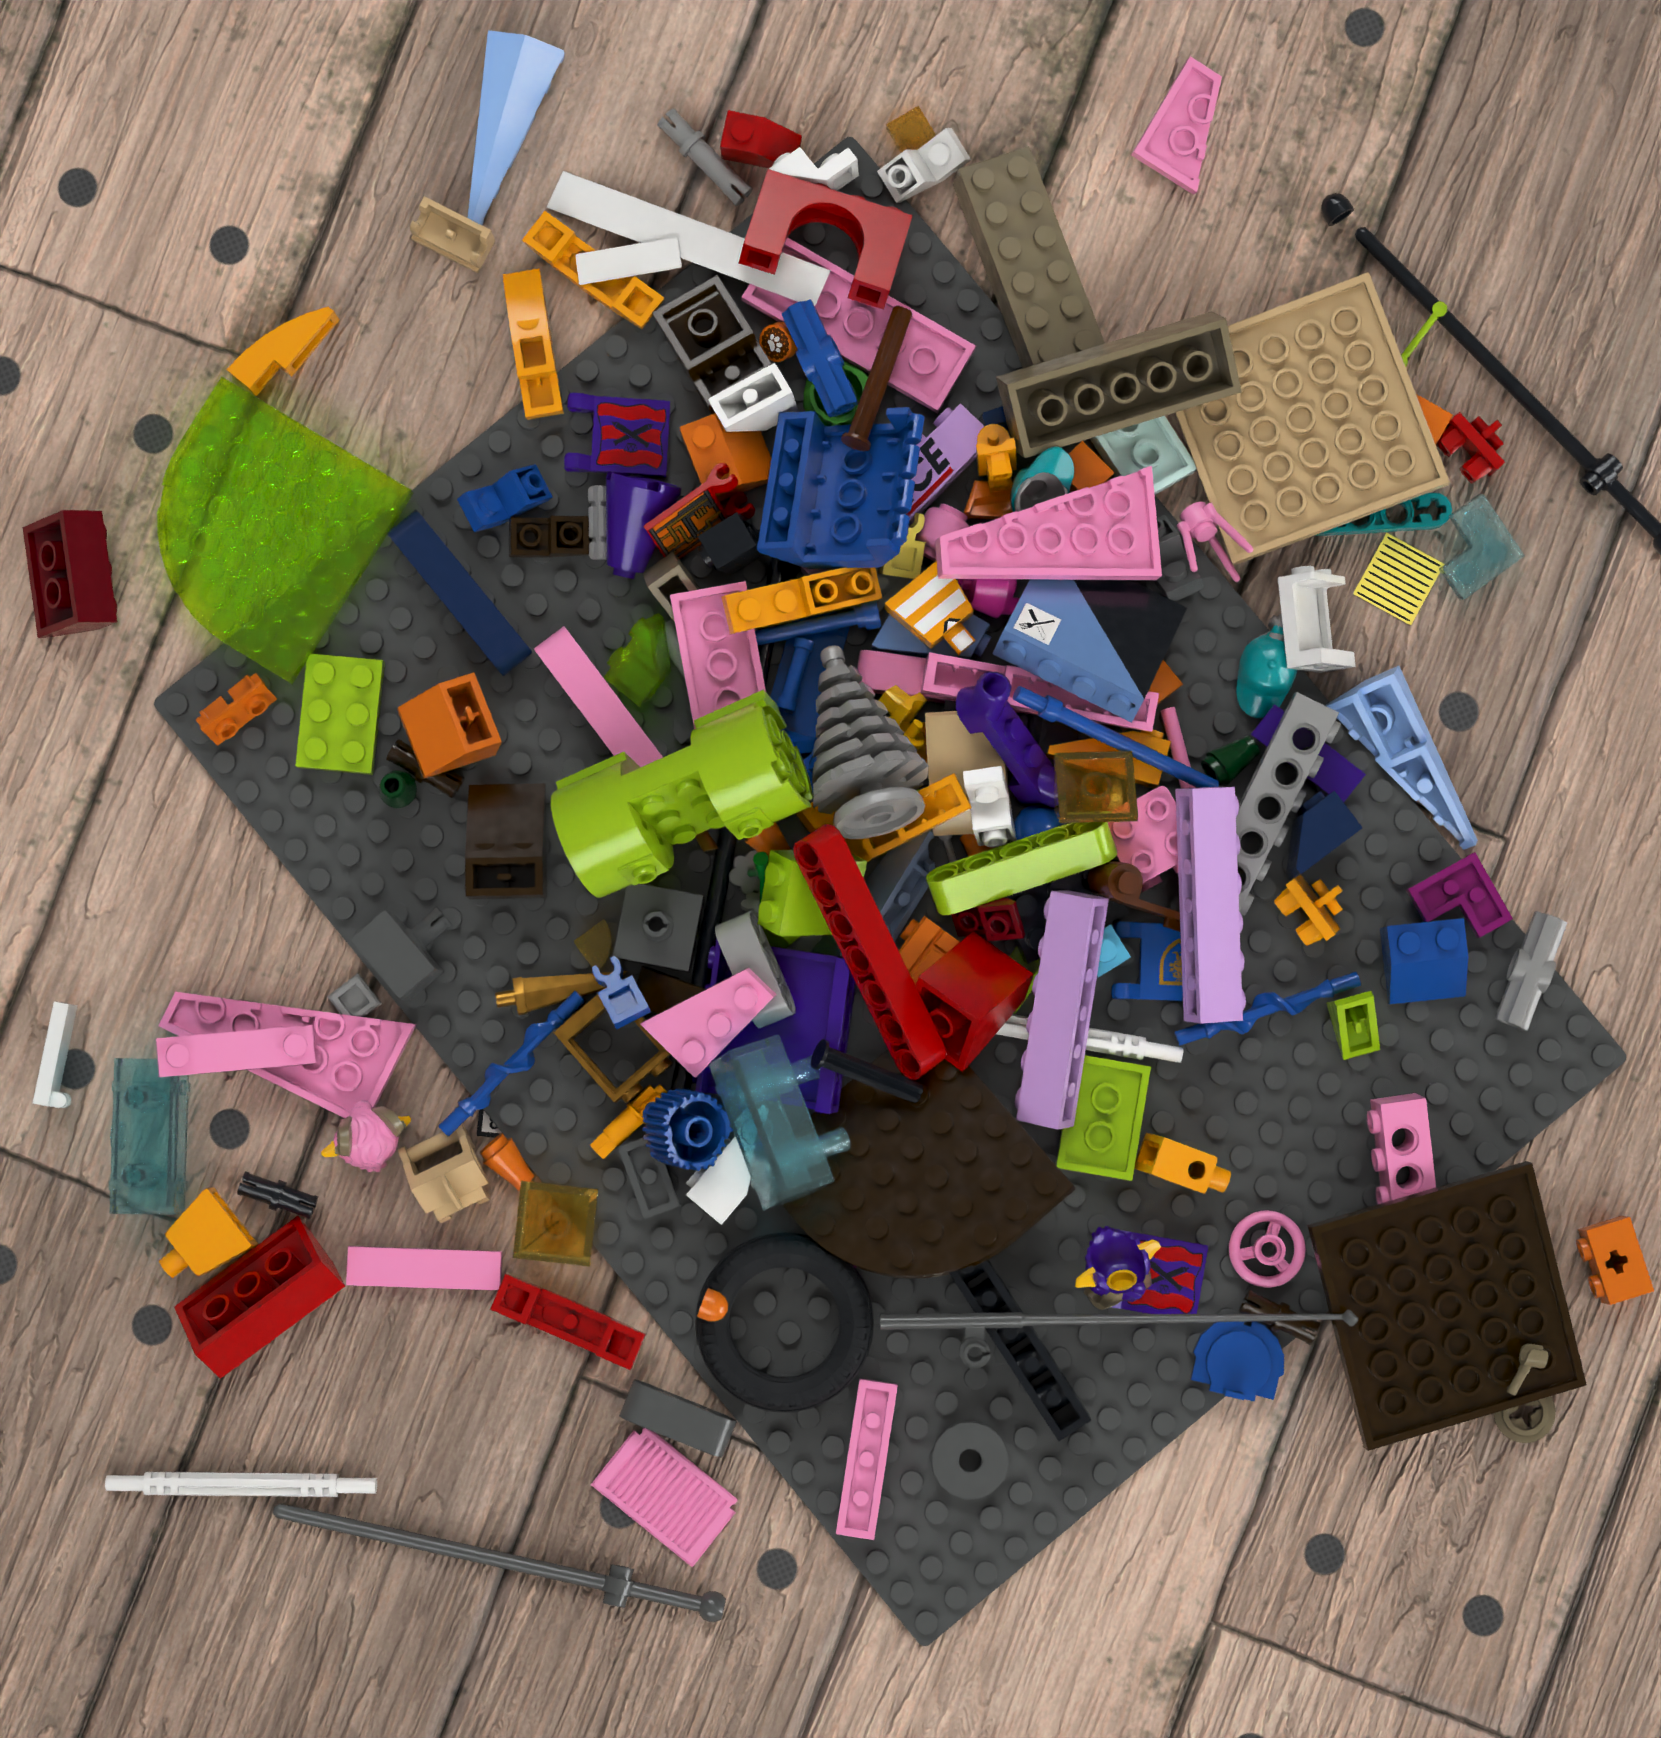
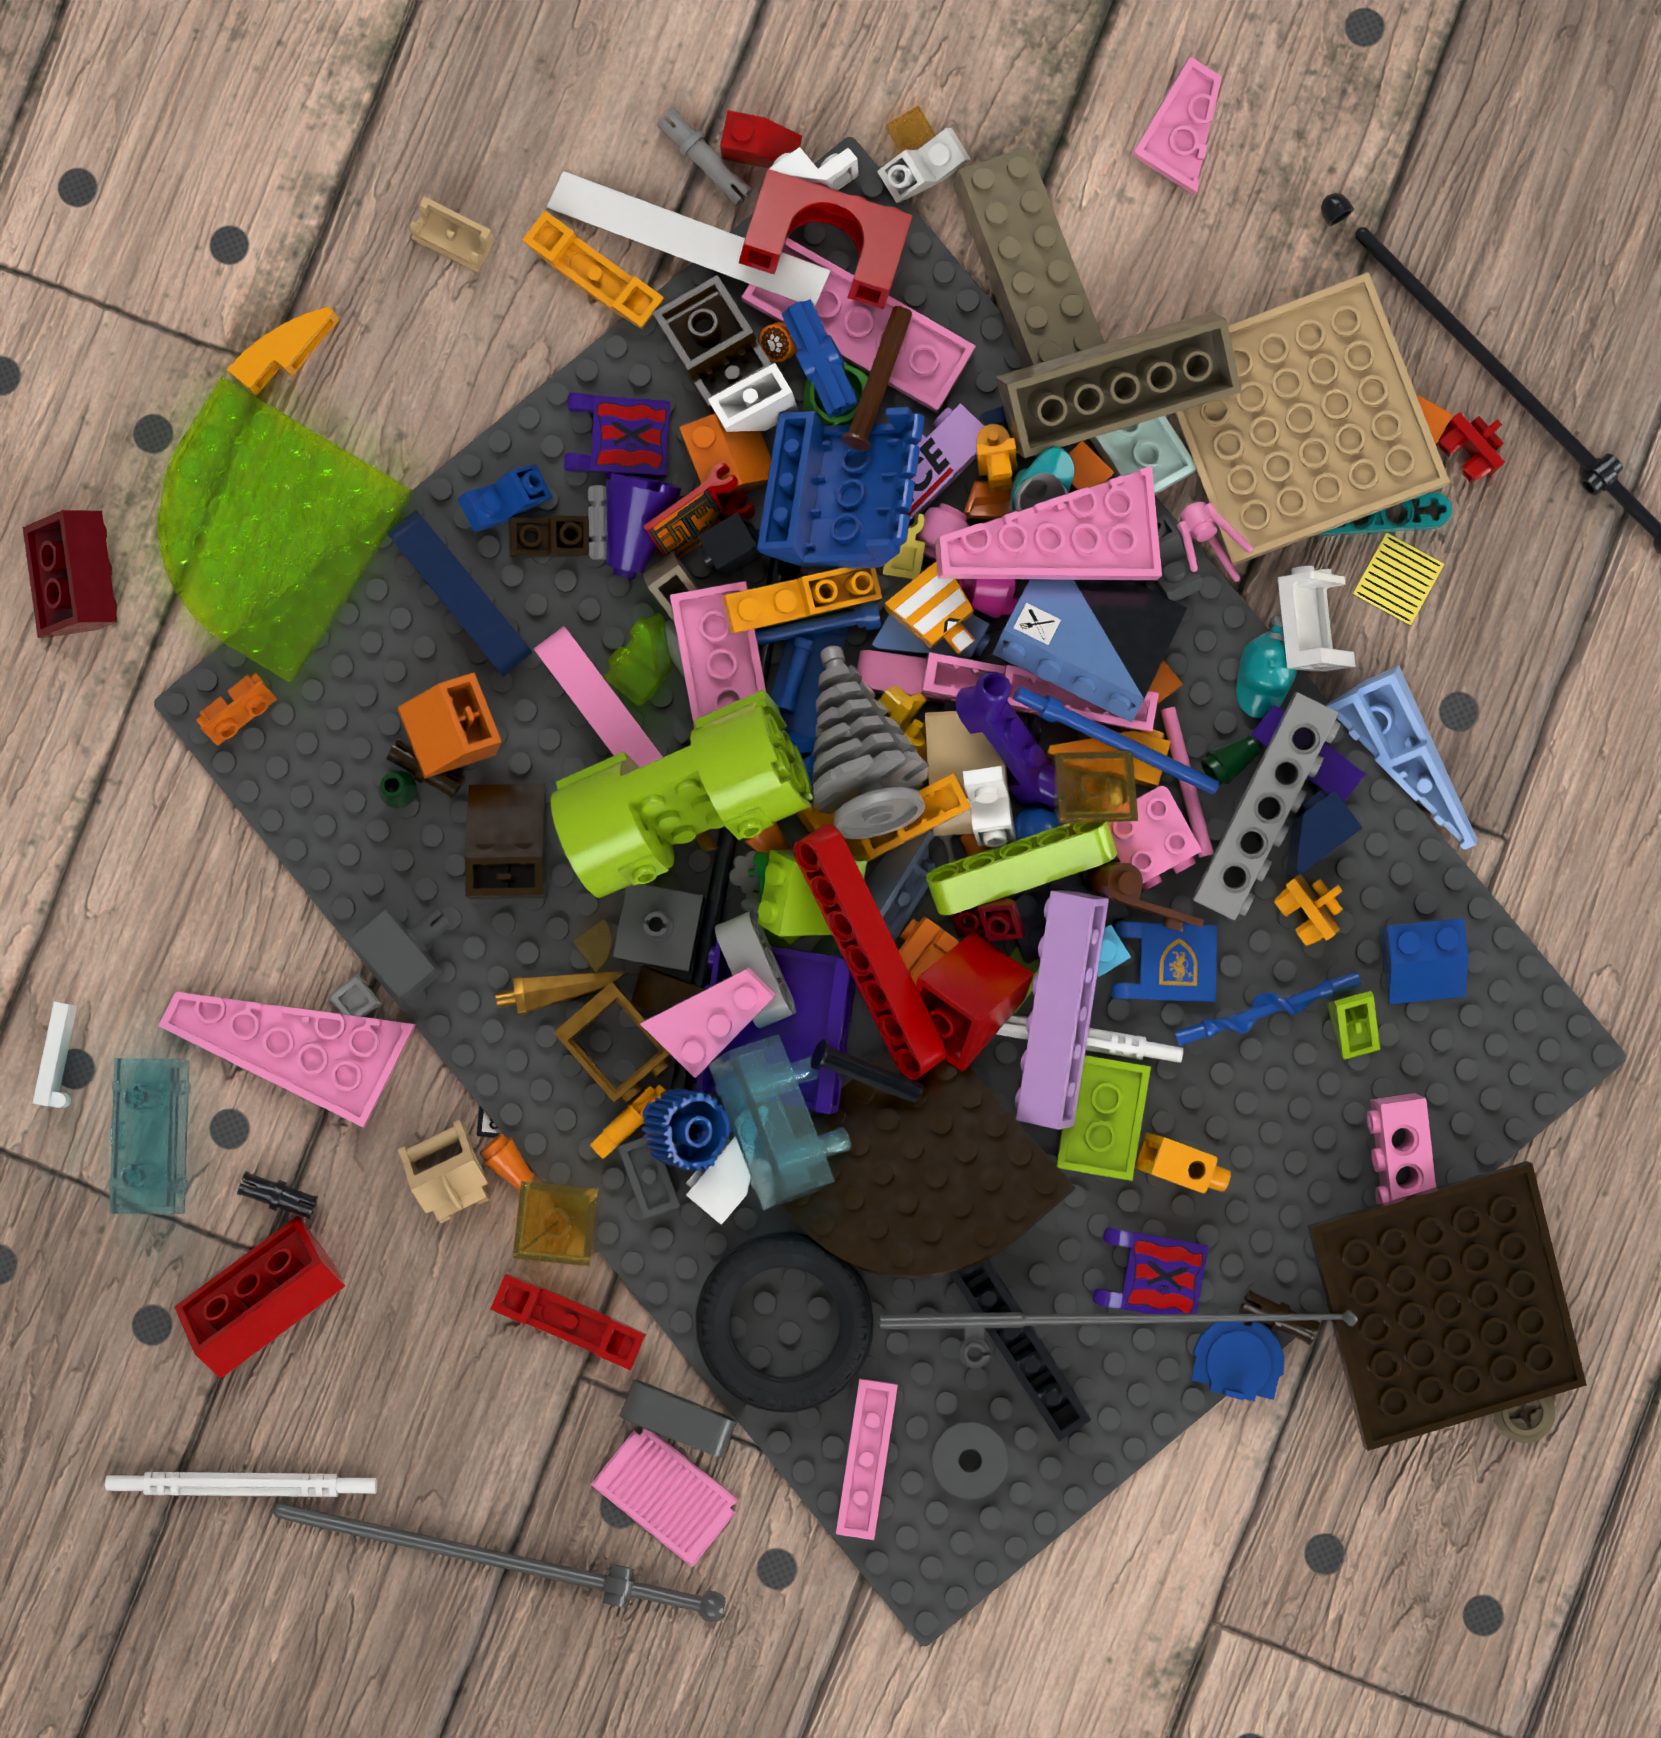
bright pink plate [155,1025,316,1078] -> none
light orange torso [159,1187,258,1278] -> none
lime plate [295,653,385,775] -> none
bright pink hair [321,1100,411,1172] -> none
bright pink tile [346,1246,502,1290] -> none
blue piece [438,991,585,1136] -> none
light blue wedge [468,30,565,225] -> none
light orange slope [503,268,564,420] -> none
white sticker [575,237,682,285] -> none
plate [592,956,651,1030] -> none
orange hinge [697,1288,728,1322] -> none
dark purple hair [1075,1226,1161,1310] -> none
lavender brick [1175,787,1246,1024] -> none
bright pink piece [1229,1210,1306,1288] -> none
lime hinge [1401,301,1447,367] -> none
magenta plate [1406,852,1513,938] -> none
clear light blue plate [1439,494,1525,600] -> none
light grey piece [1495,911,1567,1031] -> none
dark tan hand [1507,1344,1548,1396] -> none
orange brick [1576,1216,1654,1305] -> none

